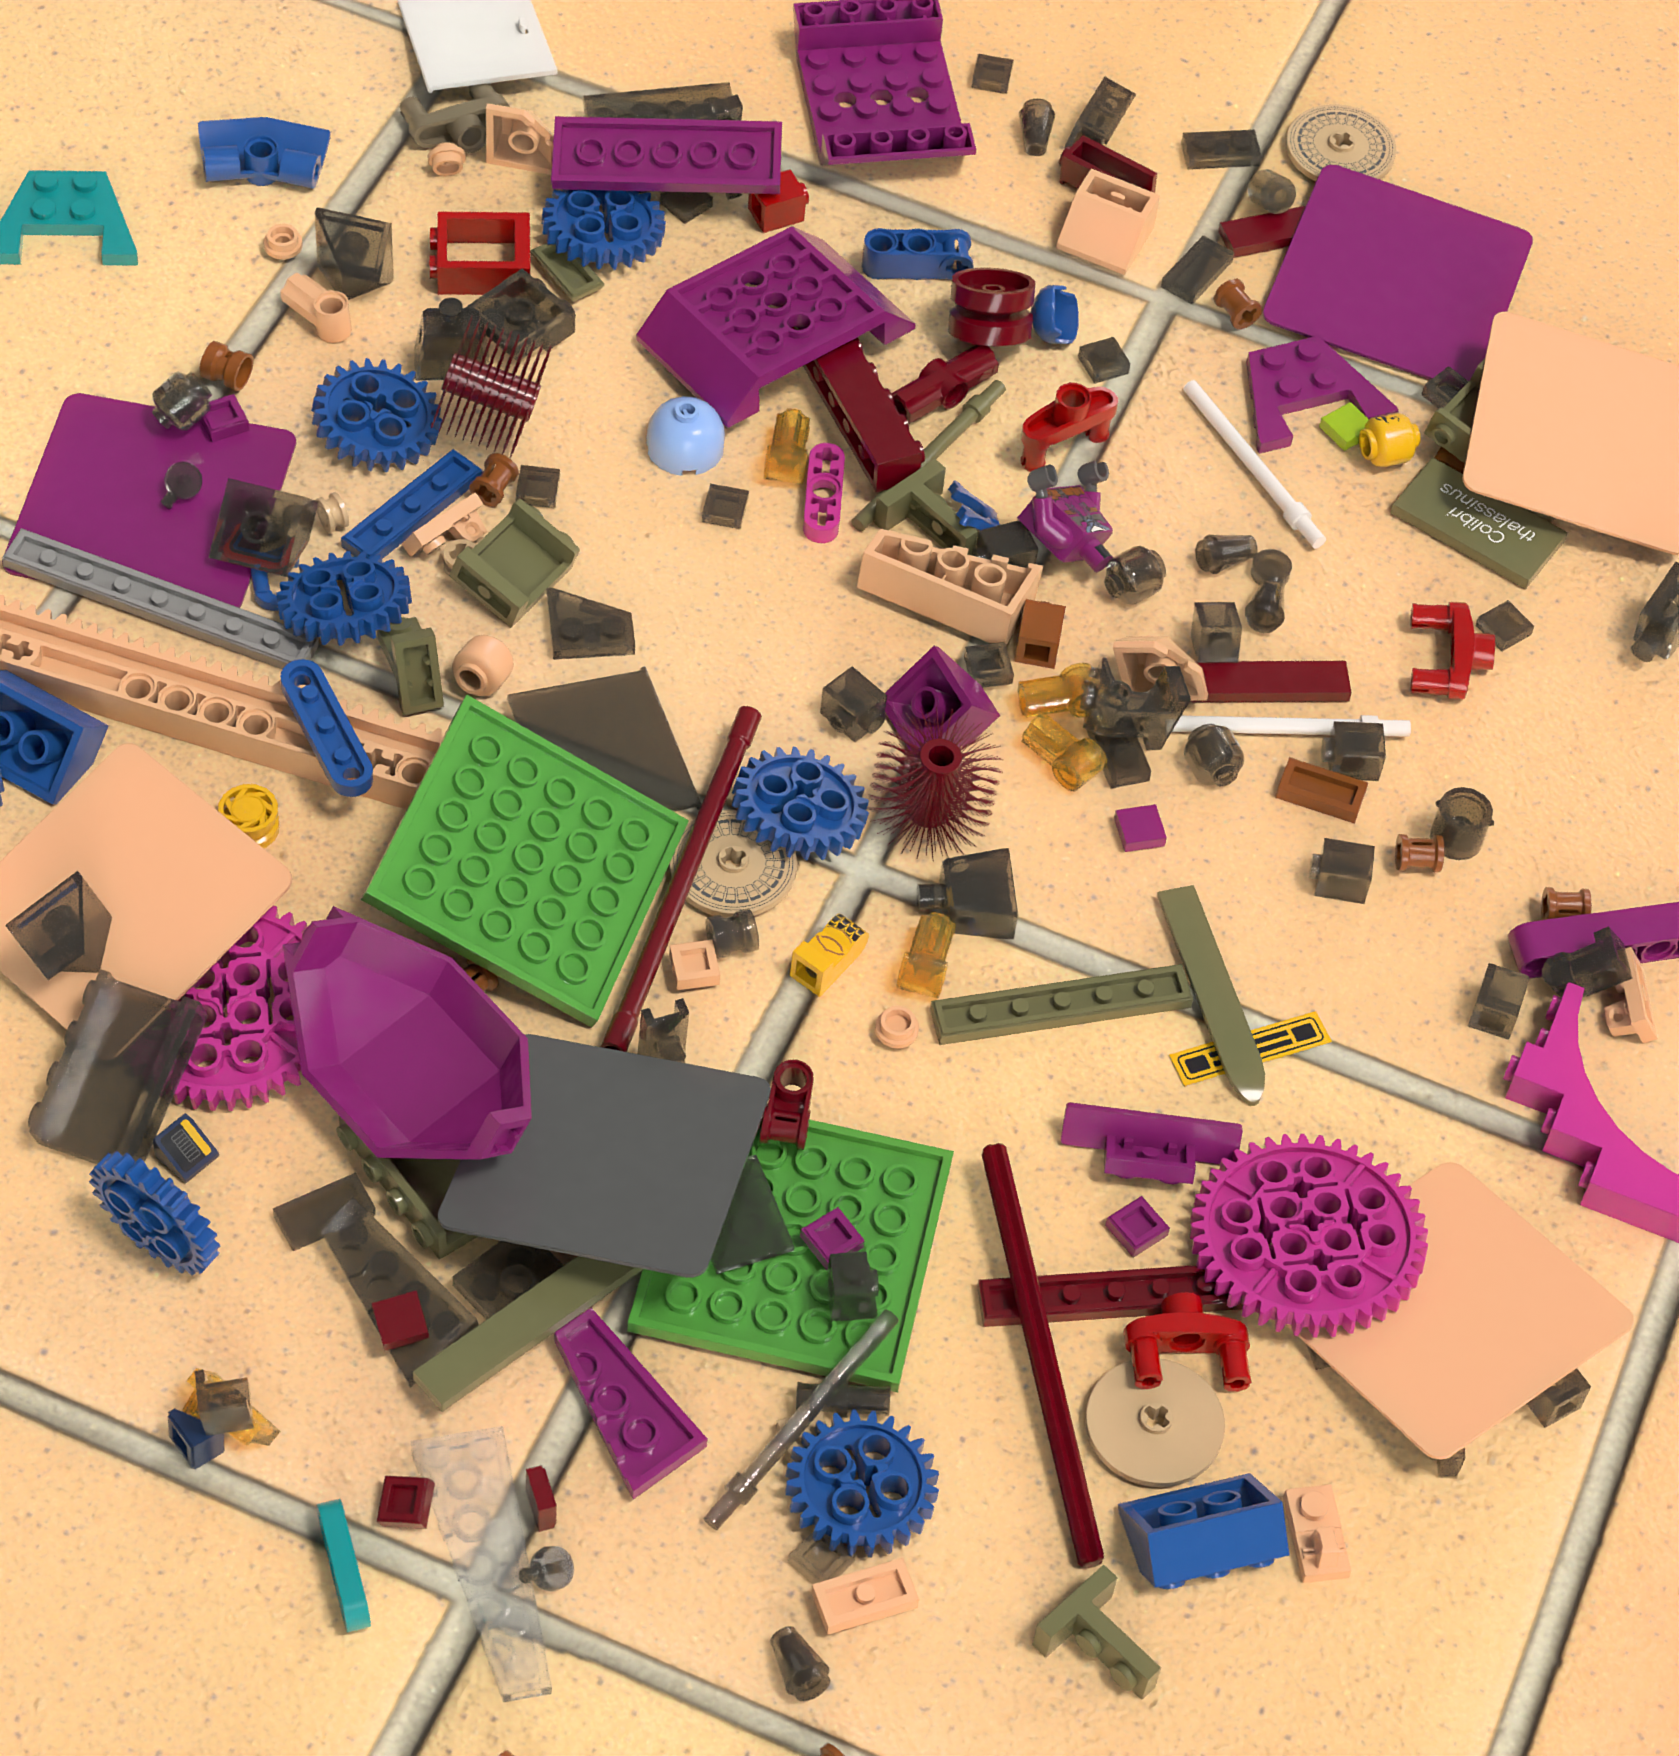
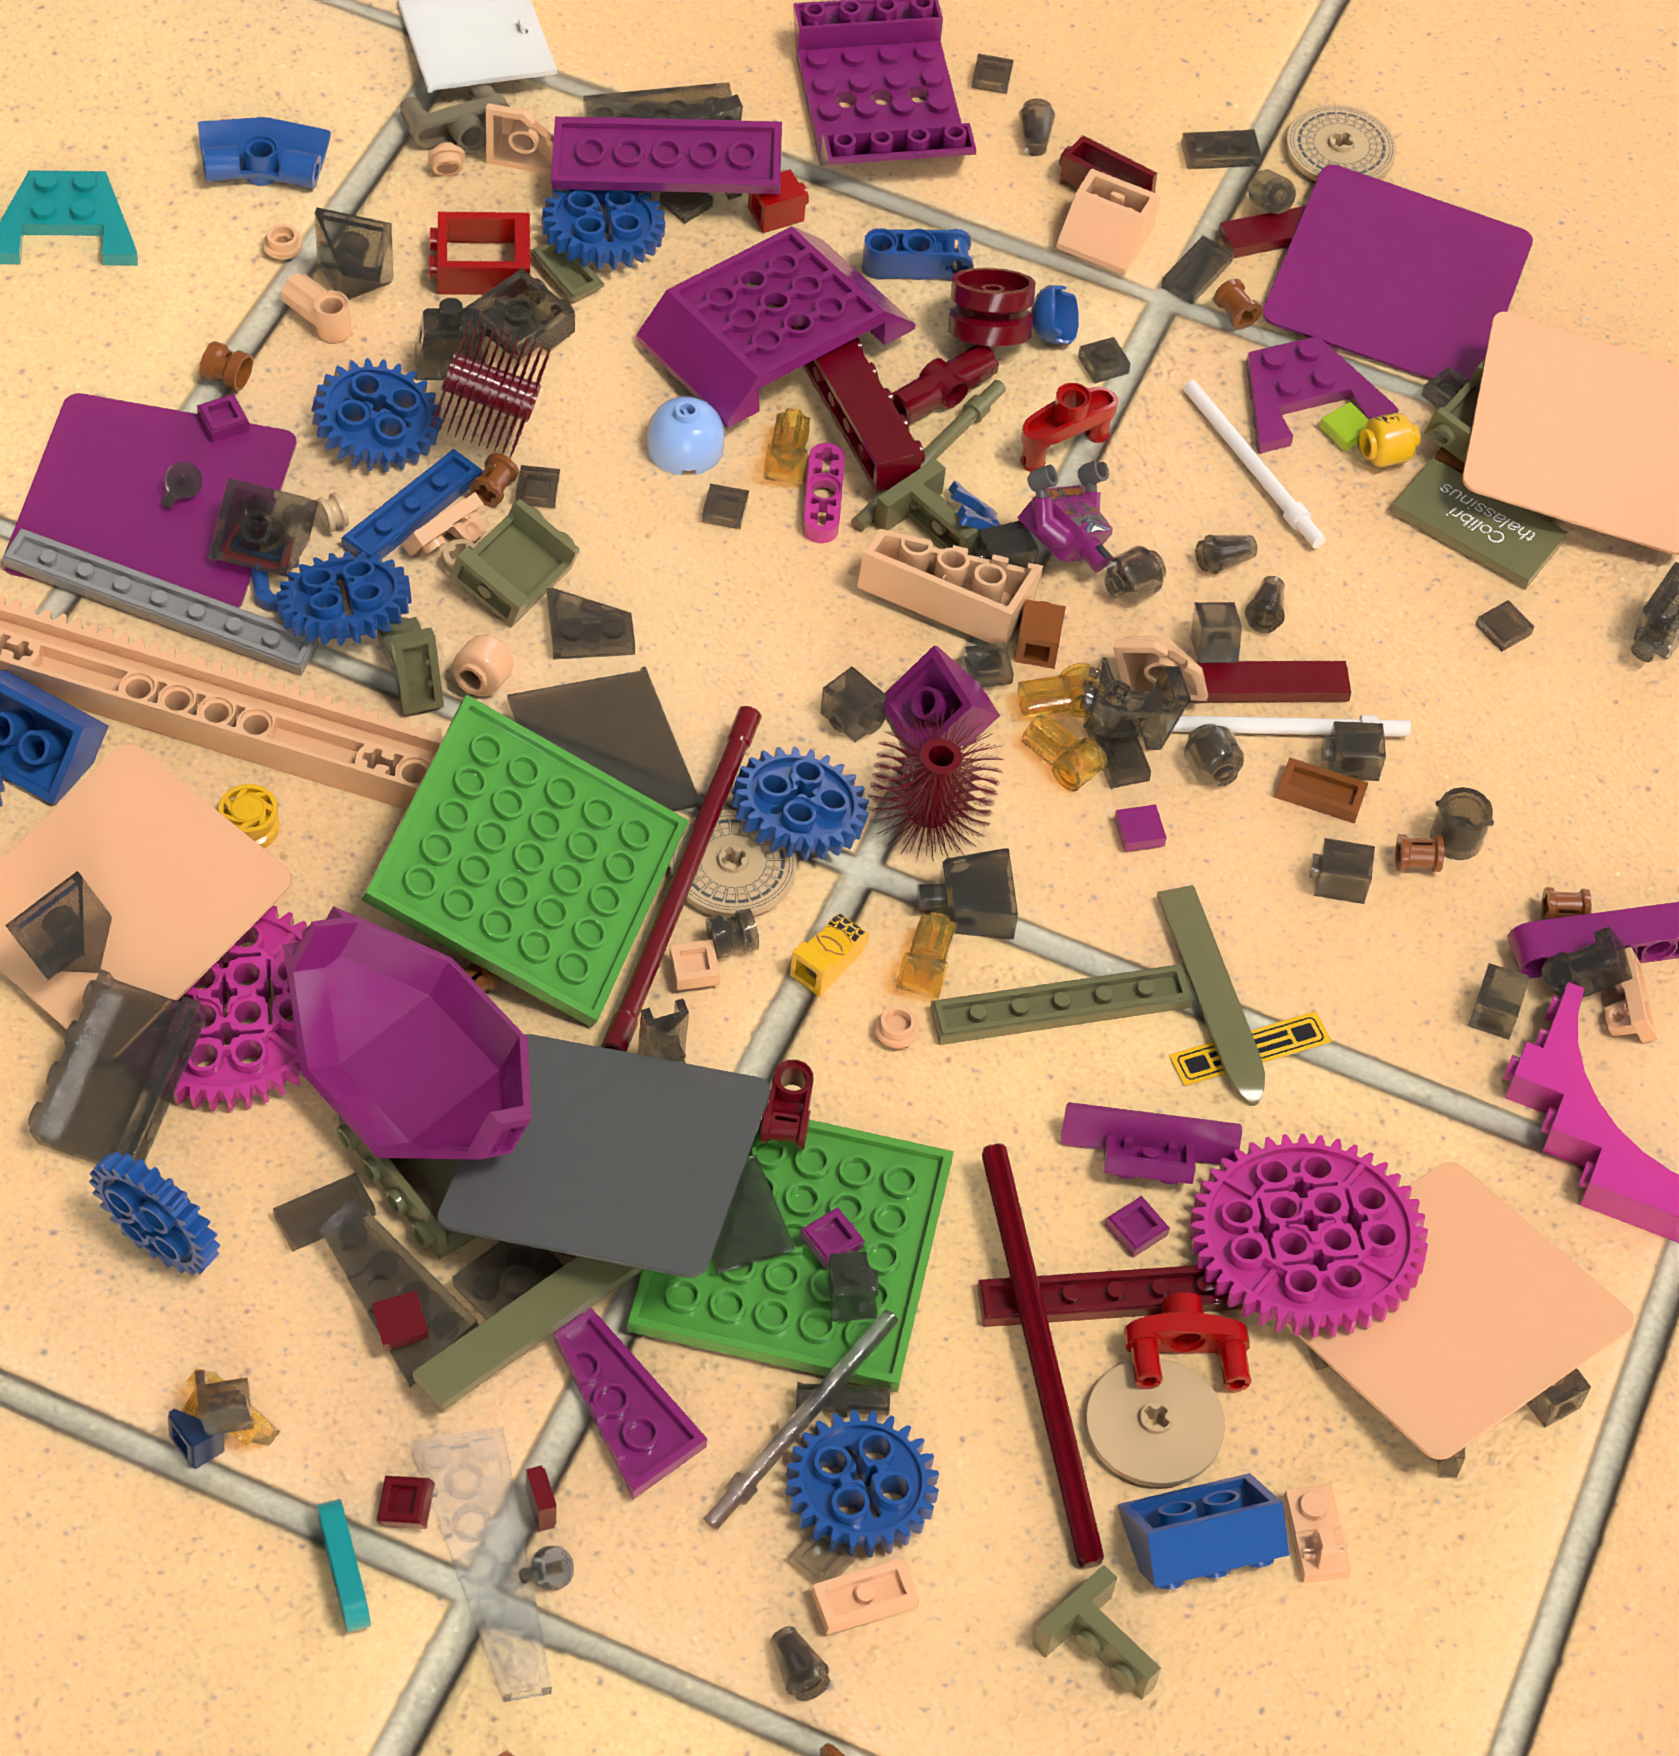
clear smoke head [152,371,212,431] -> none
slope [153,1113,219,1184] -> none
blue plate [280,659,373,797] -> none
clear smoke hinge [1064,76,1136,148] -> none
clear smoke tile [1250,549,1292,589] -> none
red connector [1410,602,1495,699] -> none

